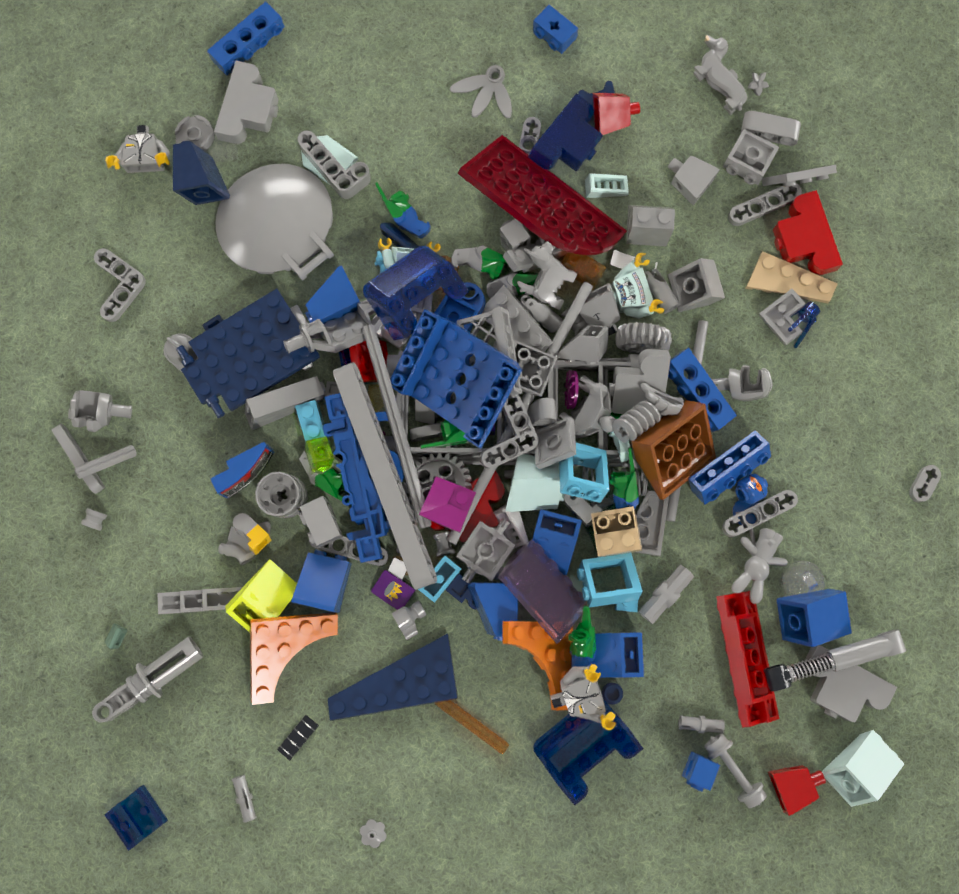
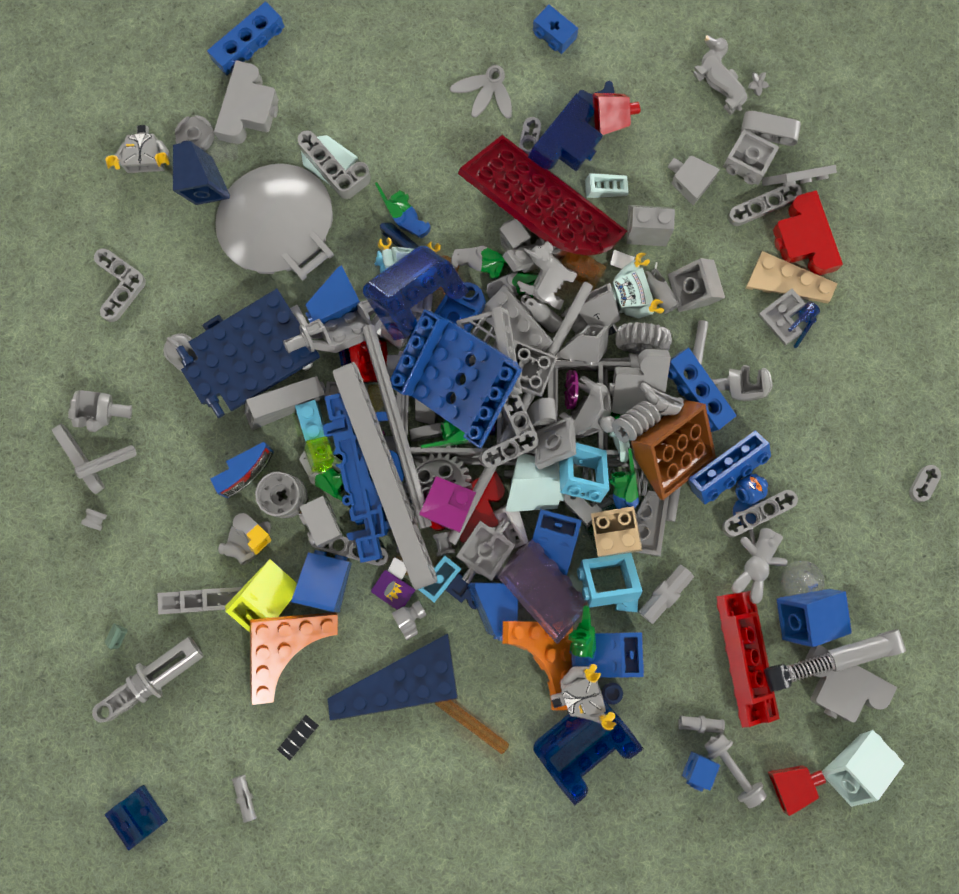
light grey plant [360,819,387,848] -> none

